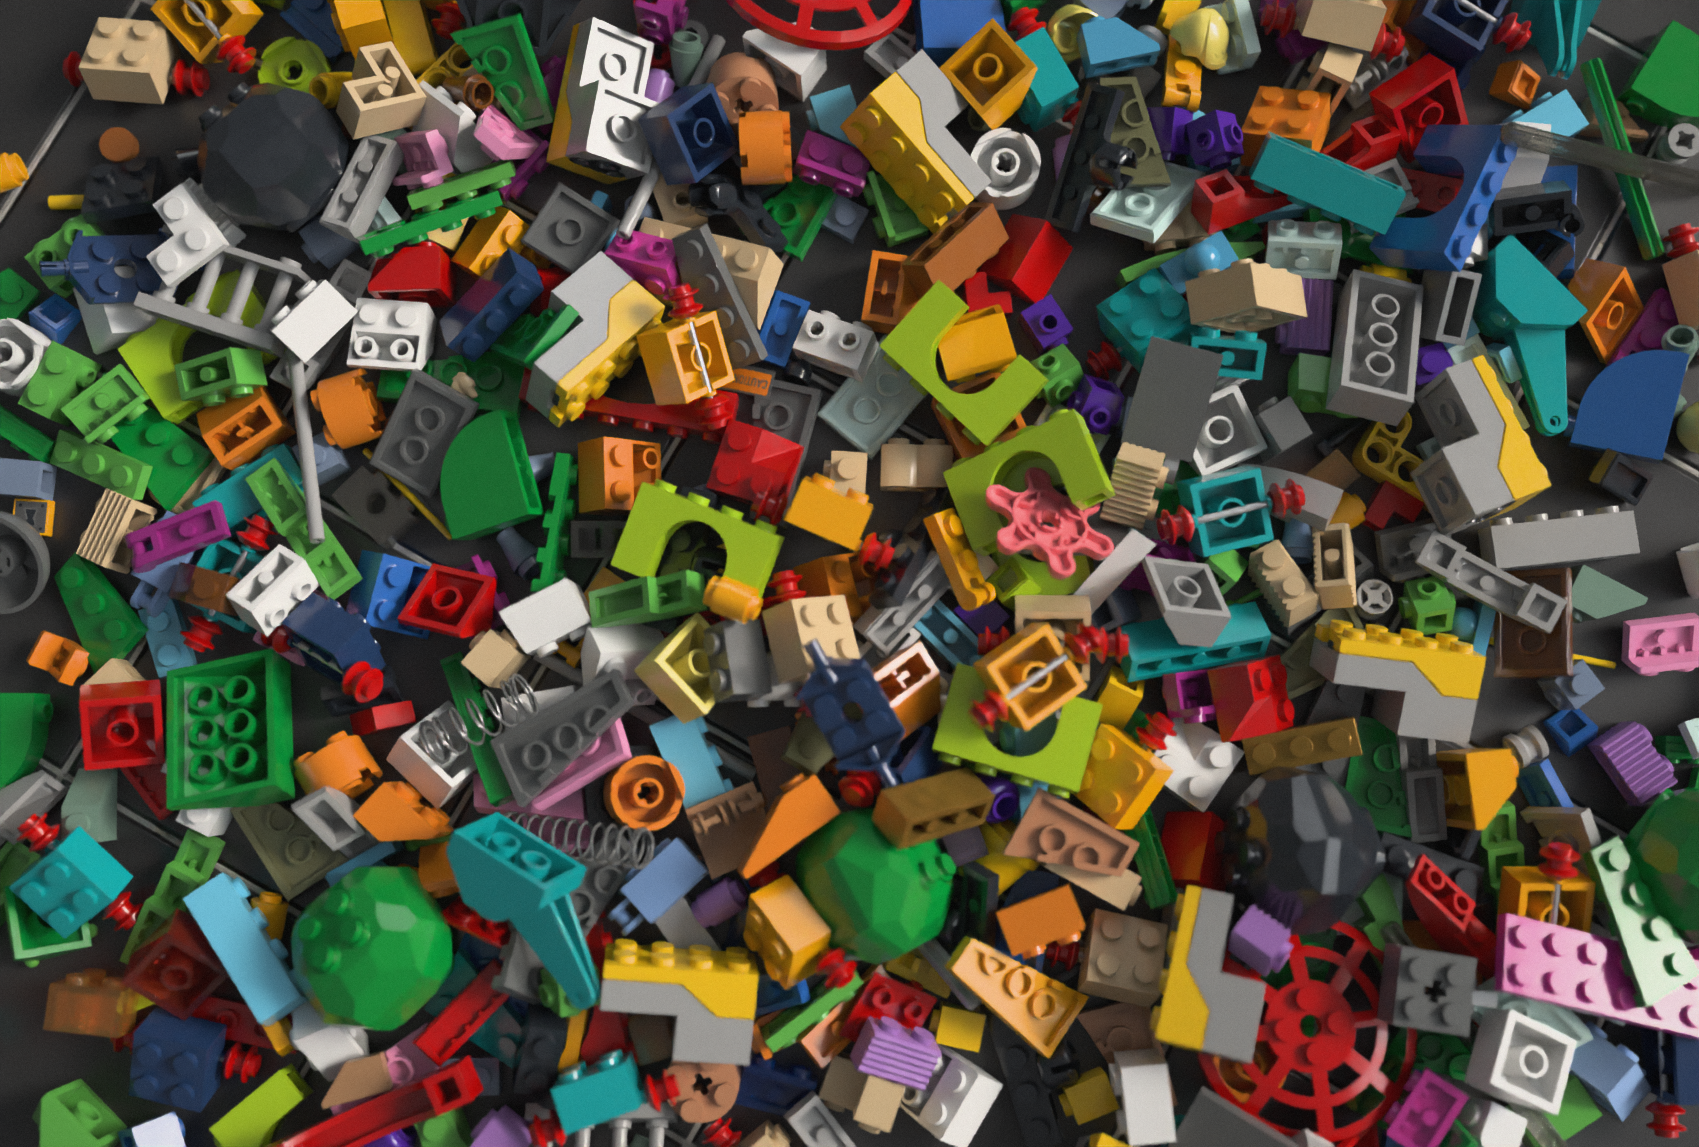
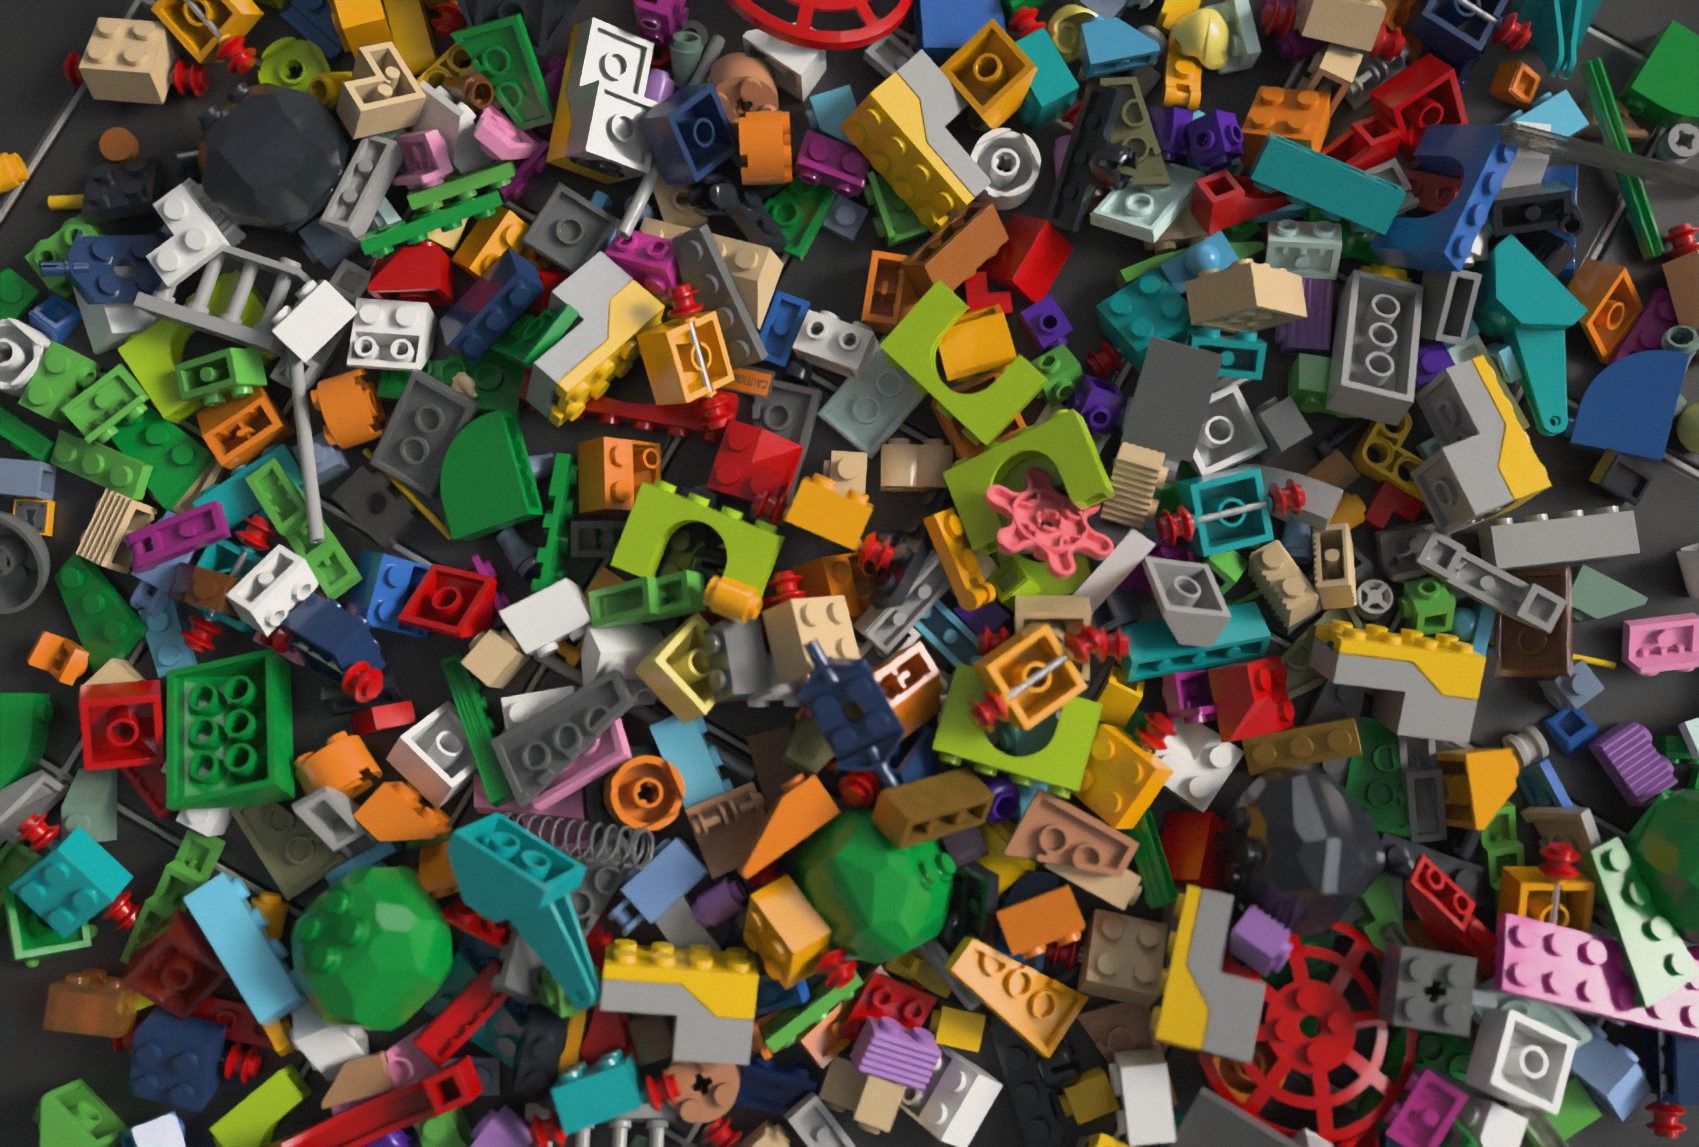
dark grey piece [418,673,539,765] -> none

